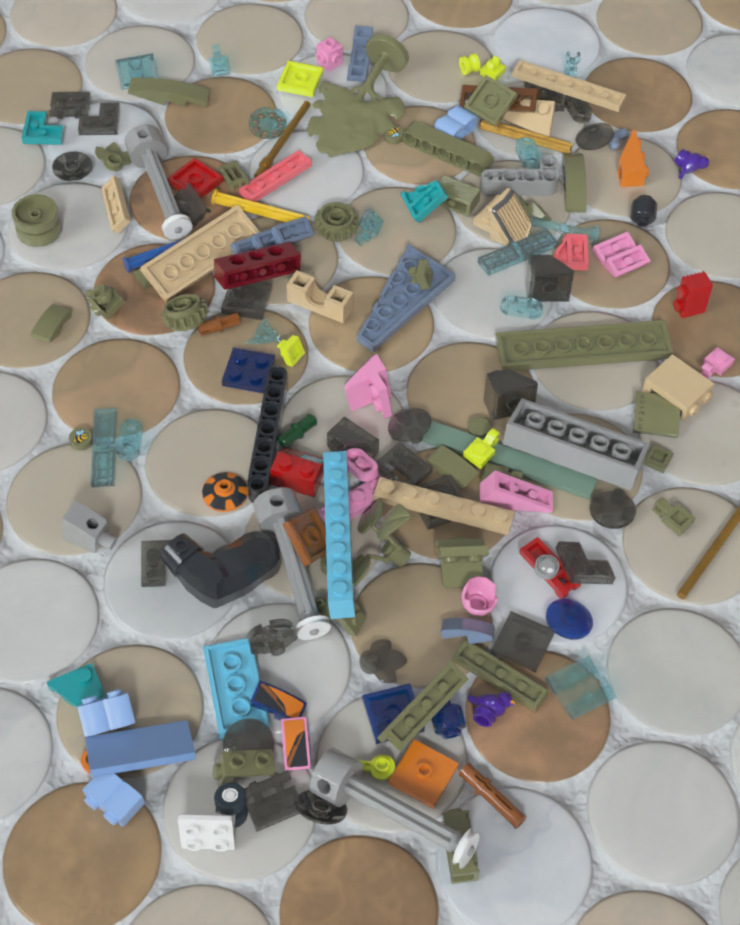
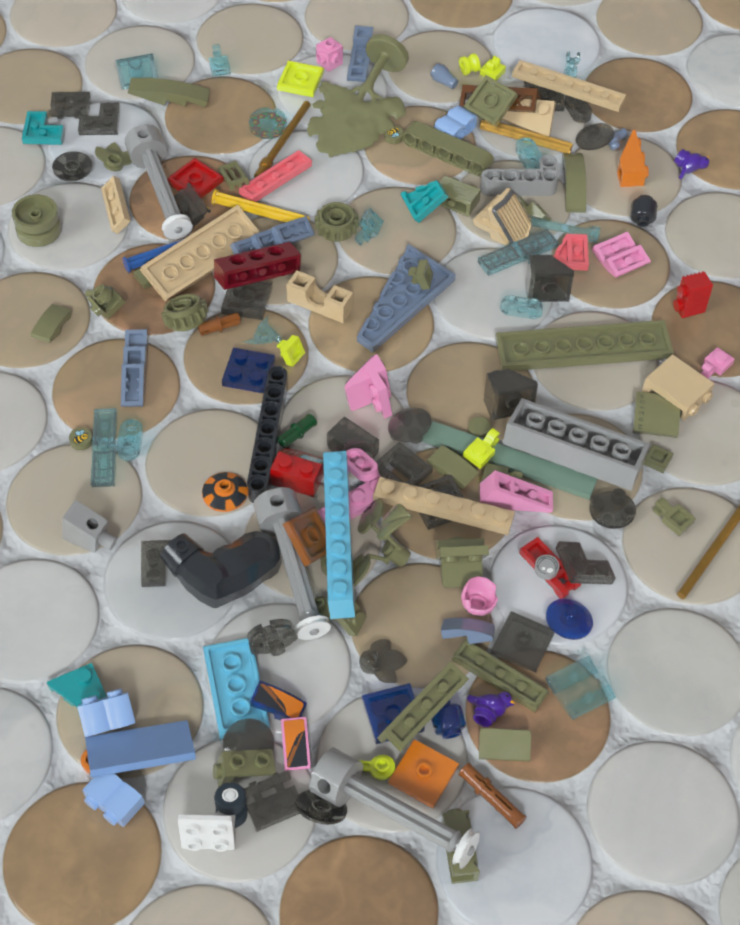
none -> sand blue slope [121,329,148,407]
none -> sand blue cone [430,63,459,89]
none -> olive slope [479,728,531,762]

